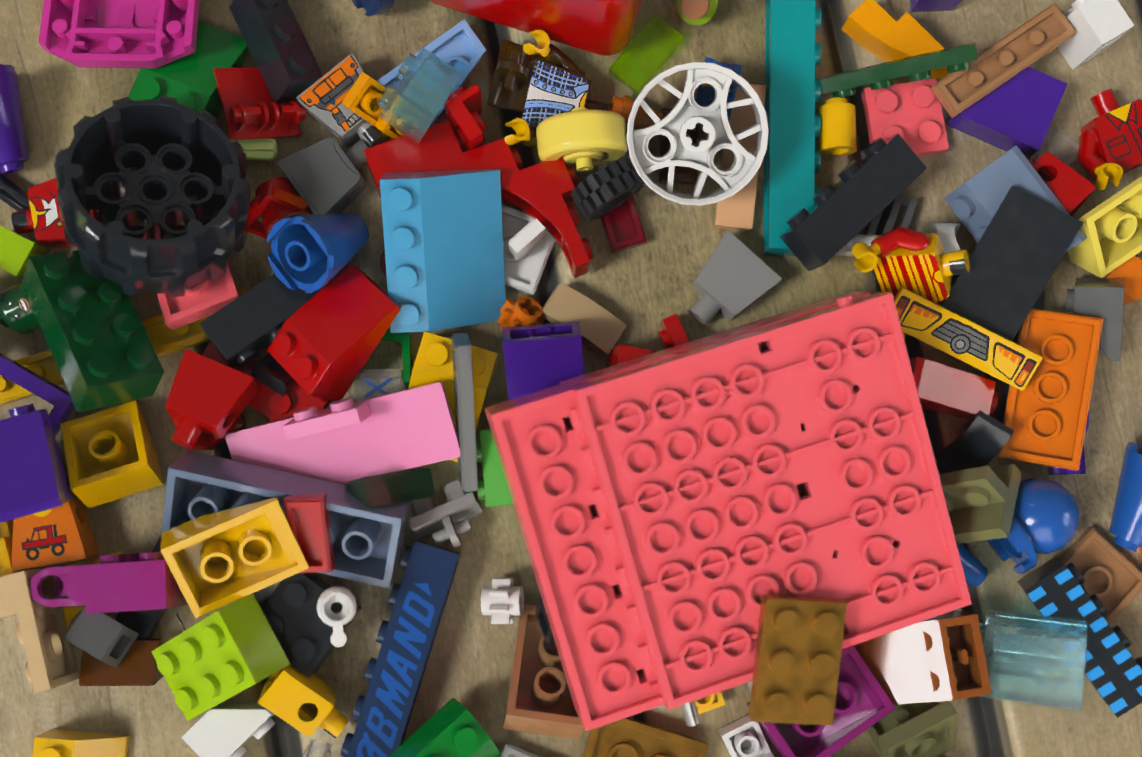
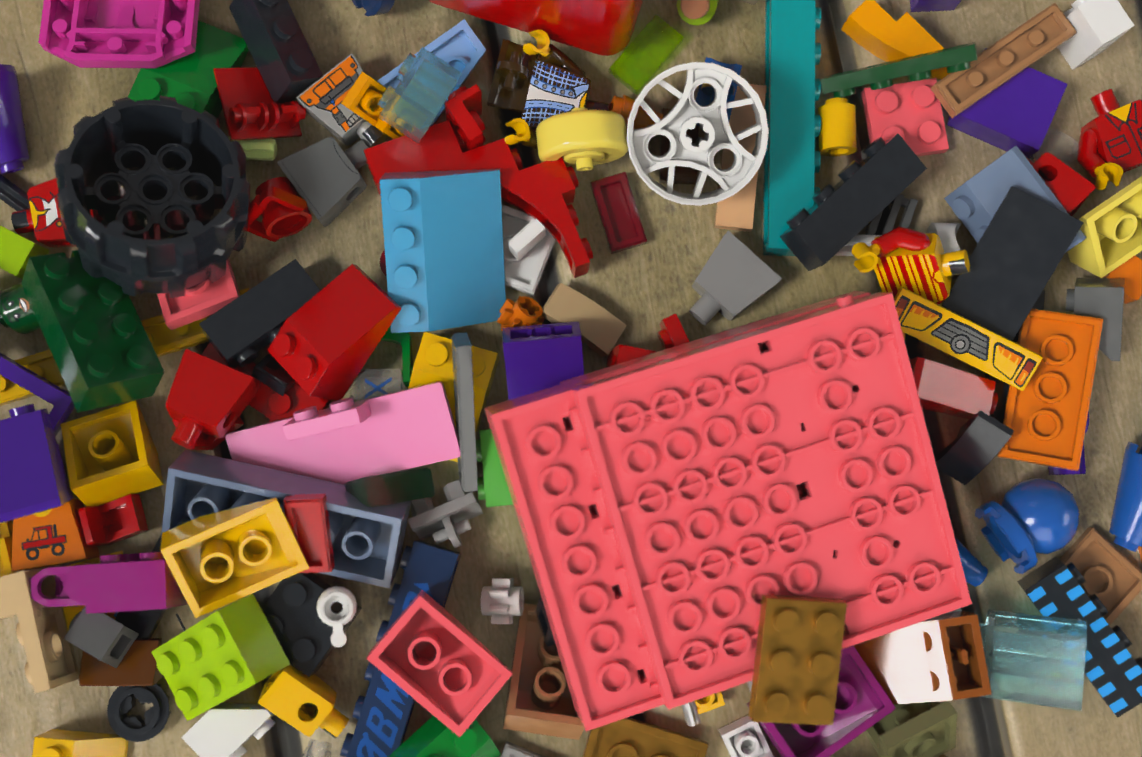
blue cone [267,213,369,293] -> none
black tyre [571,157,644,221] -> none
olive bracket [939,464,1022,544] -> none
none -> red bracket [78,494,149,546]
none -> black gear [107,683,172,742]
none -> coral slope [366,590,513,737]

